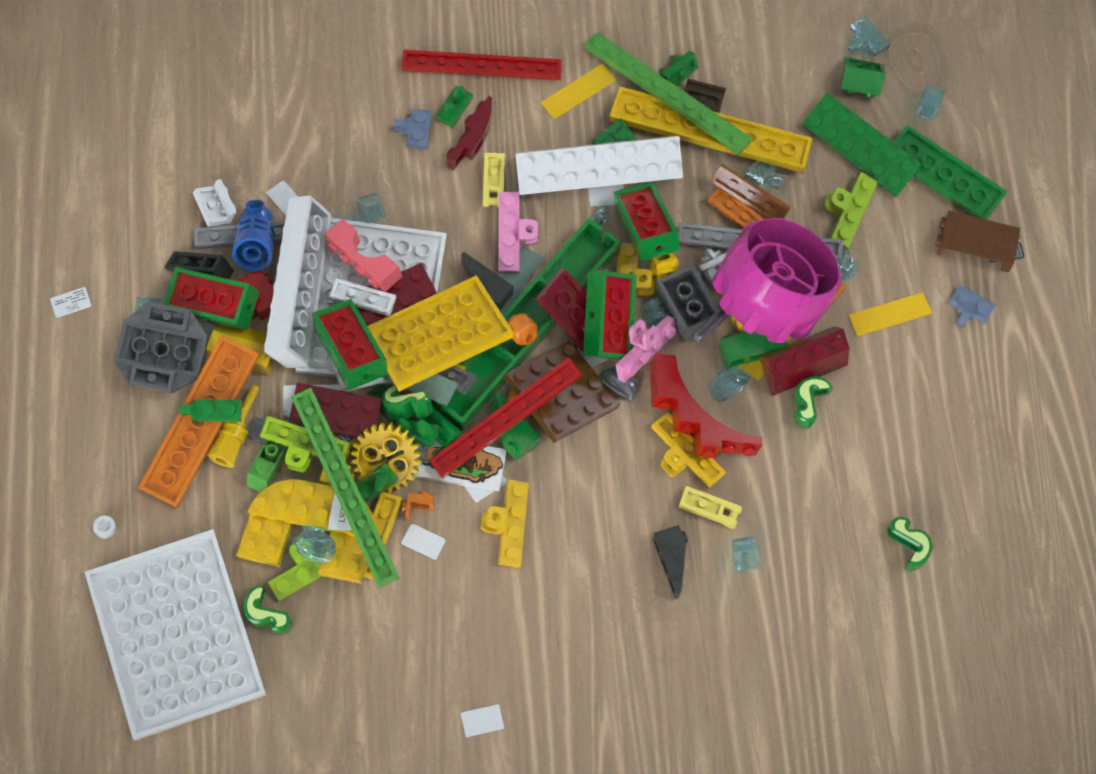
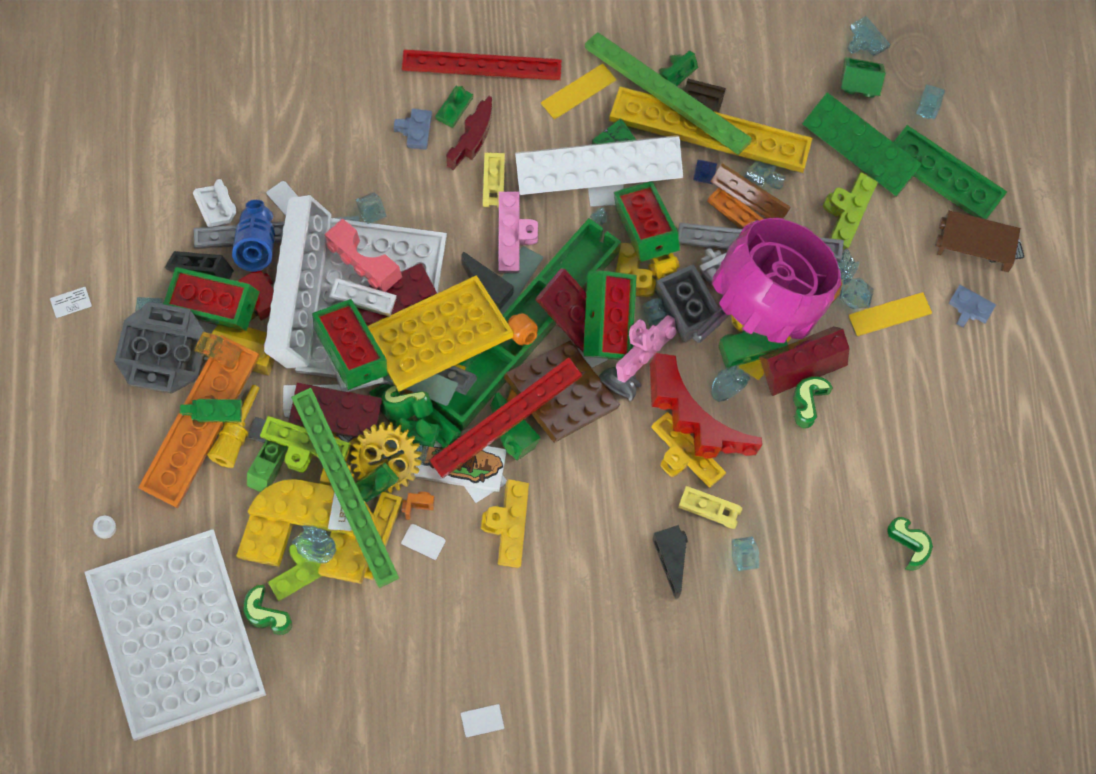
none -> clear yellow slope [194,332,242,369]
none -> clear blue plate [693,159,717,184]
none -> clear light blue brick [839,278,874,309]

